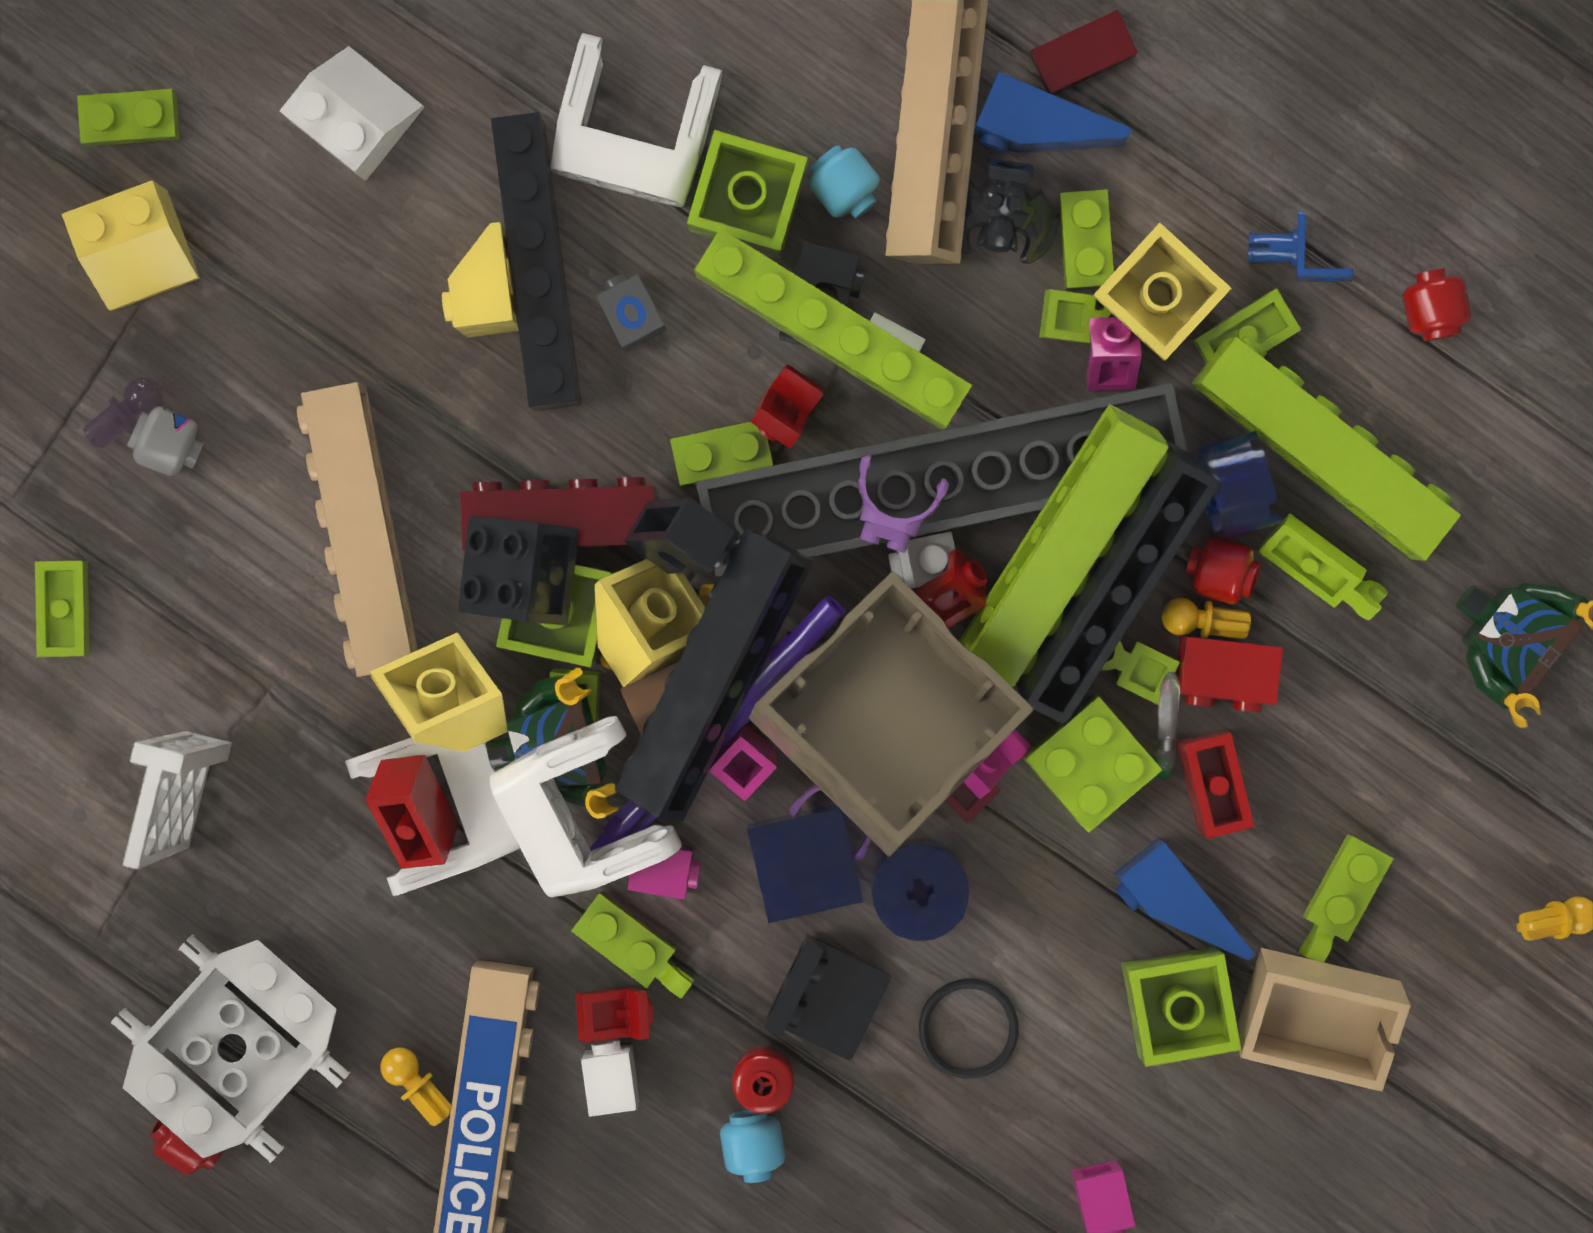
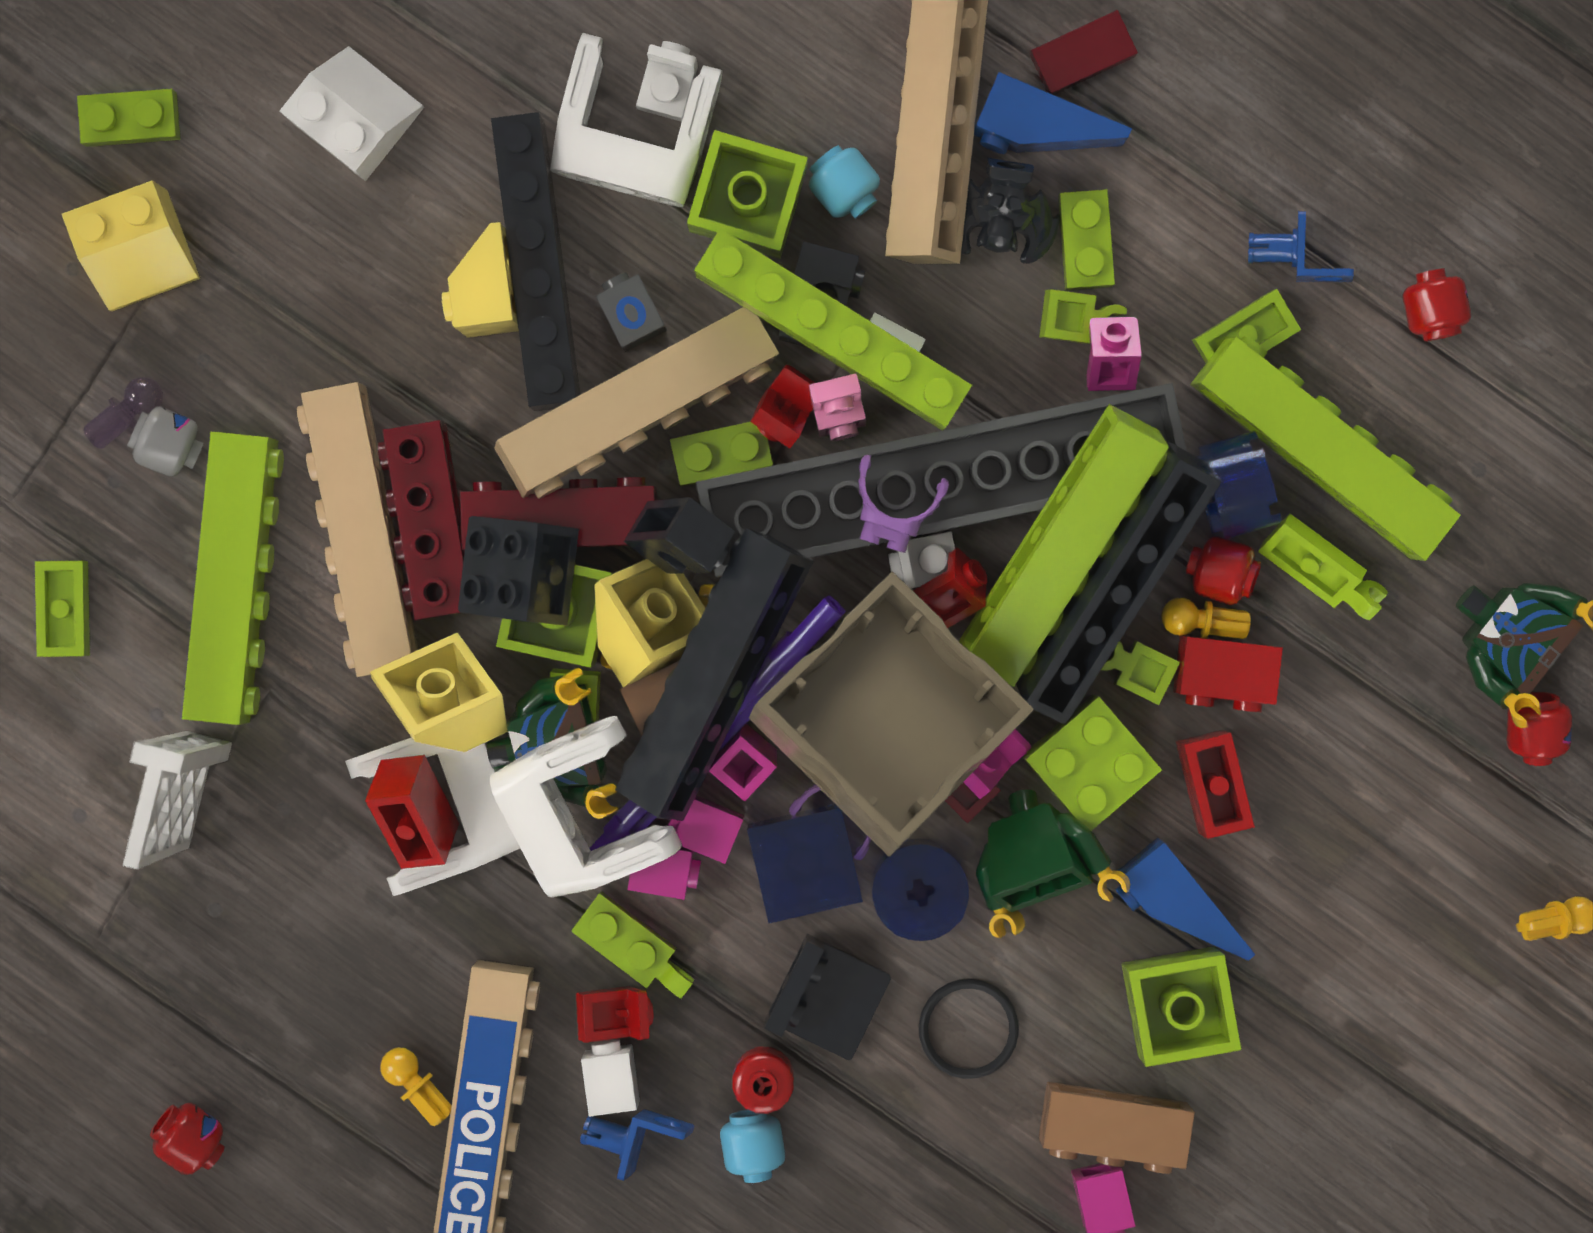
white piece [111,934,351,1163] -> none
light yellow slope [1093,223,1231,361] -> none
clear piece [1154,672,1180,779] -> none
tan piece [1237,948,1411,1092] -> none
lime plate [1298,834,1394,963] -> none
none -> lime brick [182,431,284,725]
none -> dark red brick [378,420,465,620]
none -> tan brick [494,307,779,499]
none -> blue bracket [580,1109,694,1181]
none -> white bracket [636,41,698,122]
none -> dark pink brick [668,796,745,864]
none -> bright pink slope [809,373,866,441]
none -> dark green torso [976,789,1130,938]
none -> medium nougat brick [1039,1082,1195,1174]
none -> red head [1506,692,1572,766]

